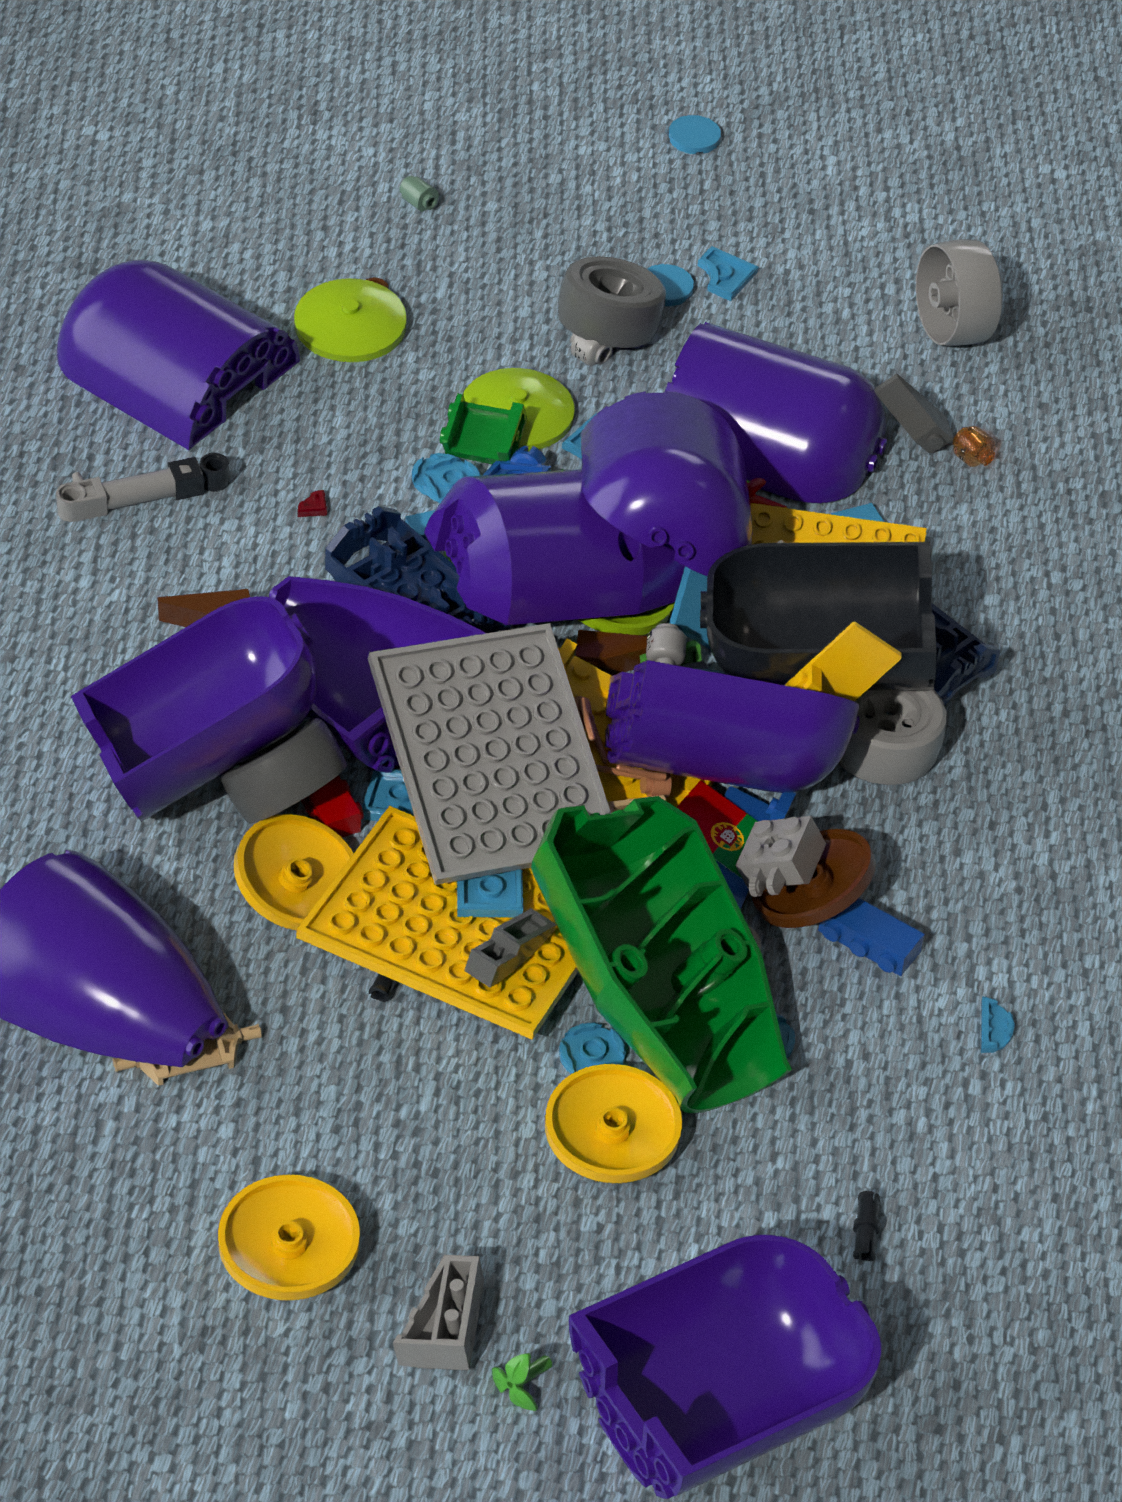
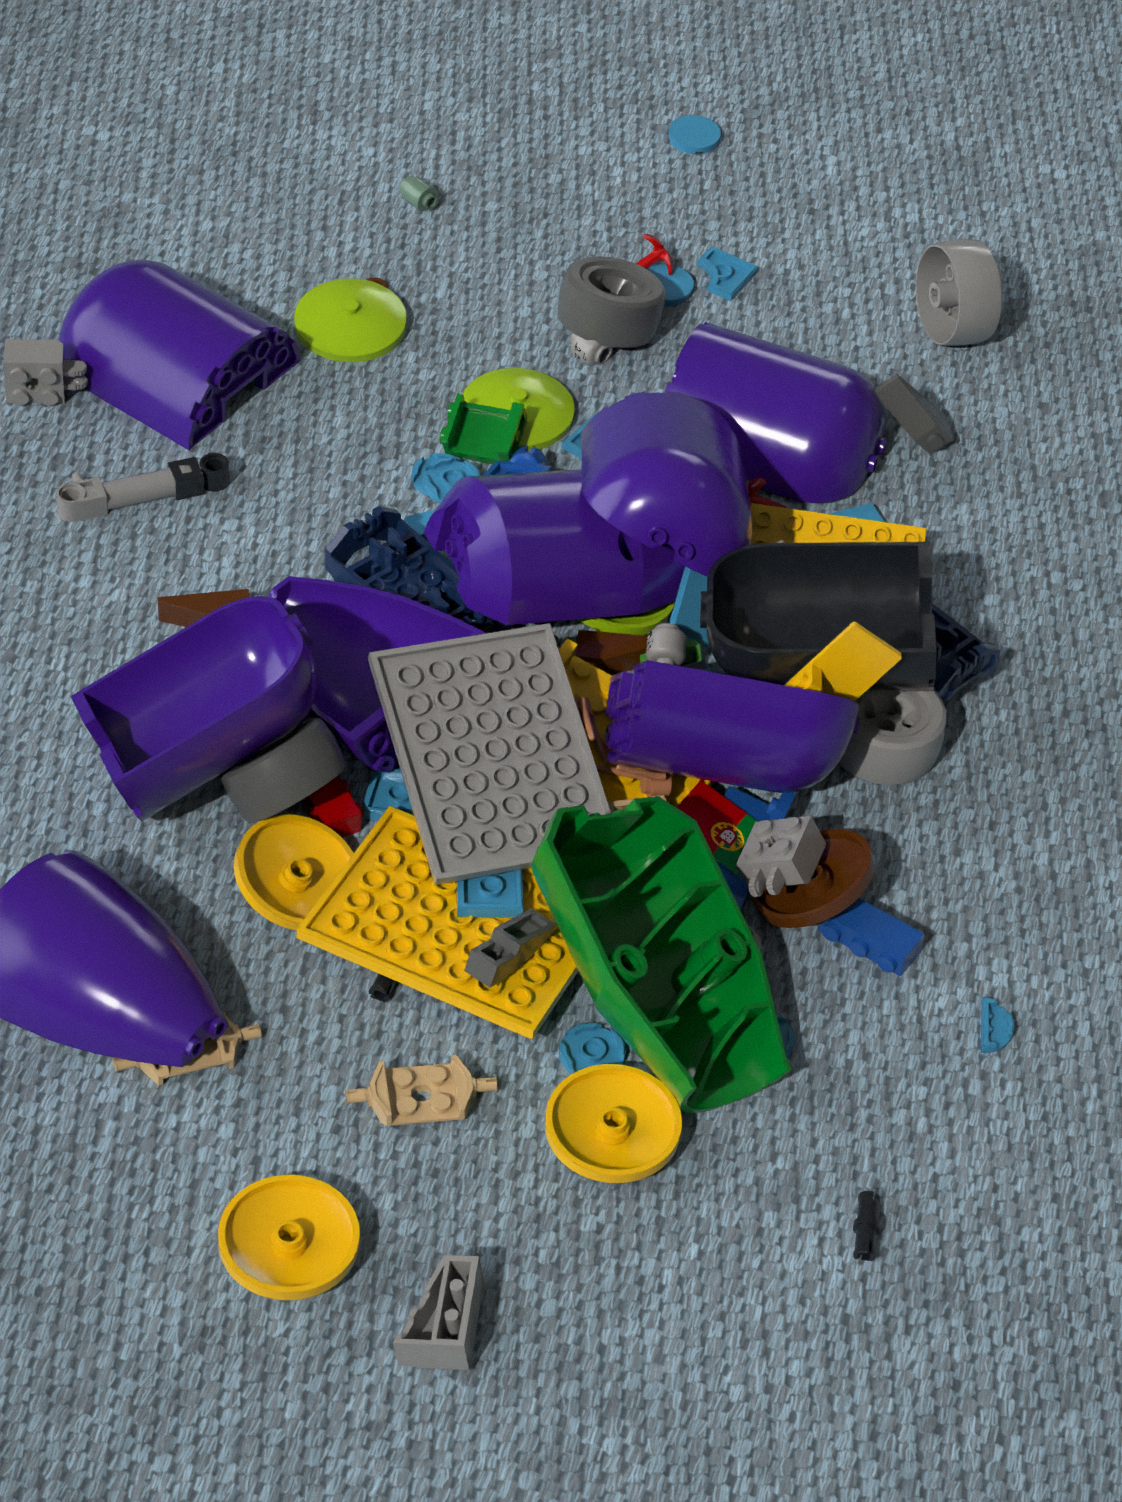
dark red tile [297,490,327,517] -> none
bright green plant [491,1353,552,1411] -> none
dark purple cylinder [569,1235,881,1499] -> none
clear orange head [953,426,995,467] -> none
none -> light grey hinge [4,339,88,406]
none -> tan plate [345,1055,497,1126]
none -> red plant [636,234,674,275]

